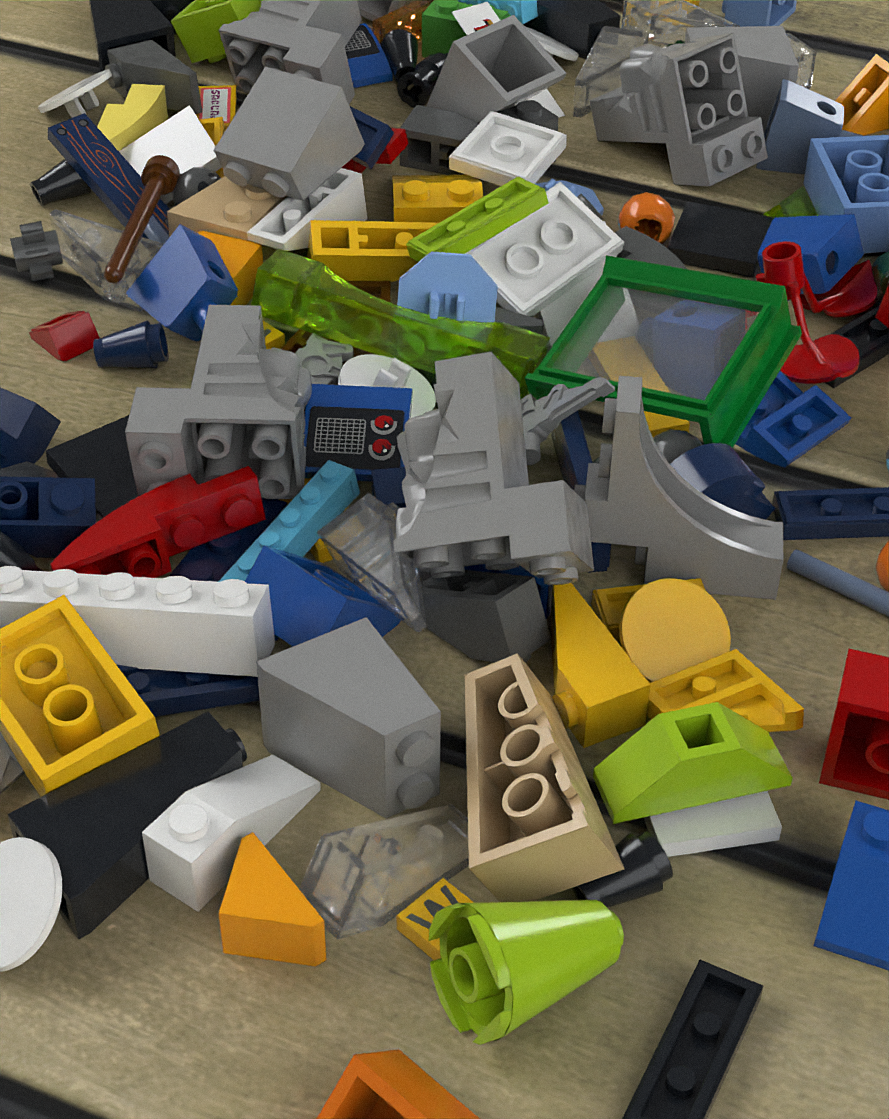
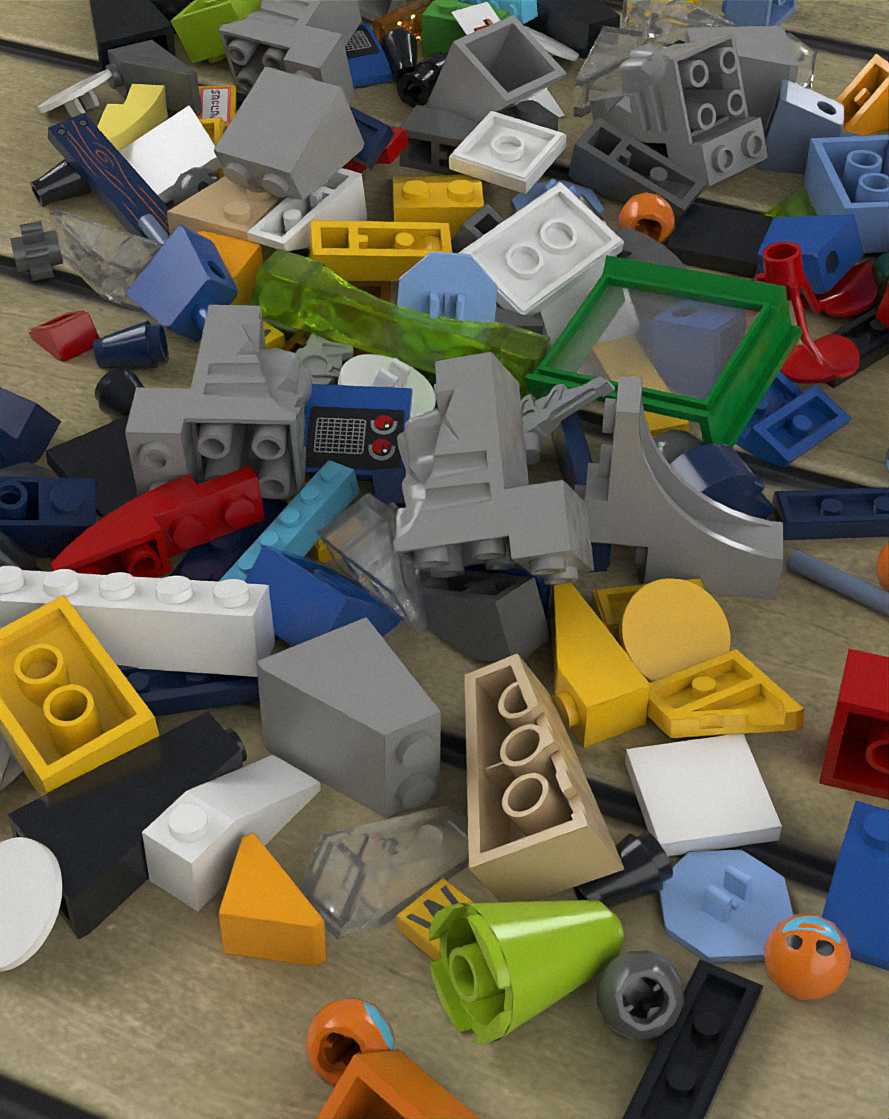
reddish brown piece [104,155,180,284] -> none
lime tile [406,177,549,262] -> none
lime slope [593,702,793,824] -> none
none -> black cone [95,369,145,419]
none -> orange piece [305,997,395,1087]
none -> dark grey slope [568,117,707,215]
none -> dark grey piece [597,950,684,1039]
none -> light blue piece [658,849,793,963]
none -> orange piece [764,914,851,1000]

